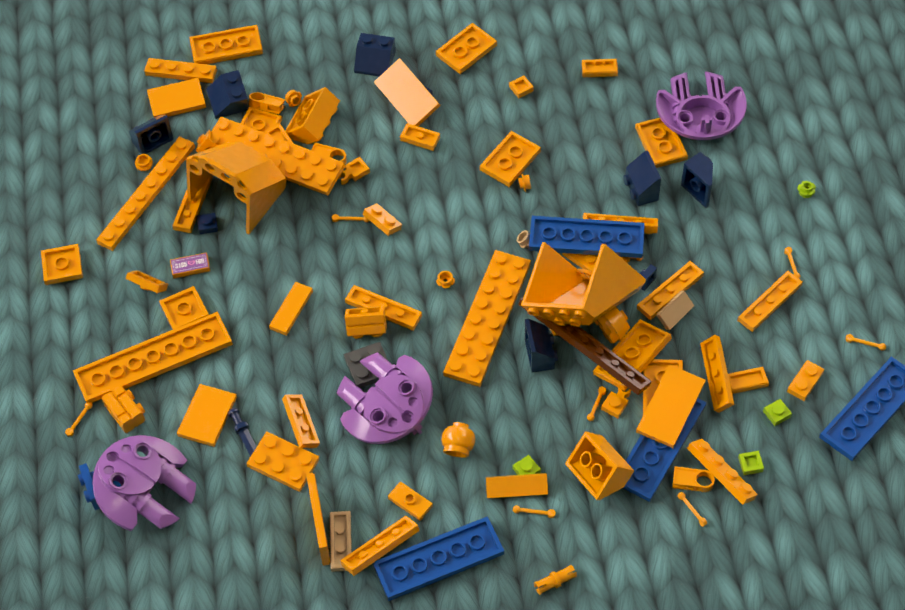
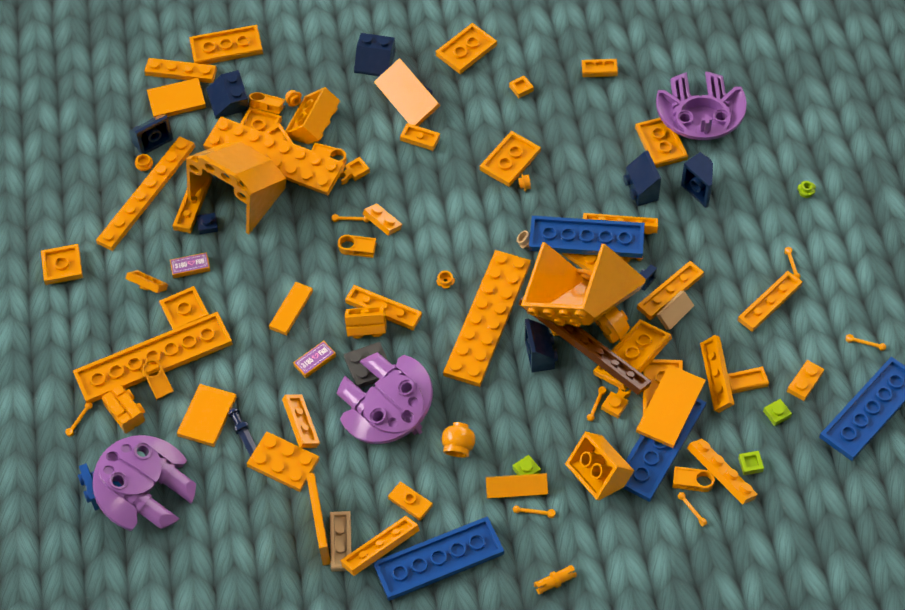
light orange bracket [196,130,218,153] -> none
none -> light orange piece [142,359,173,400]
none -> tile [293,341,336,378]
none -> light orange piece [338,234,377,258]

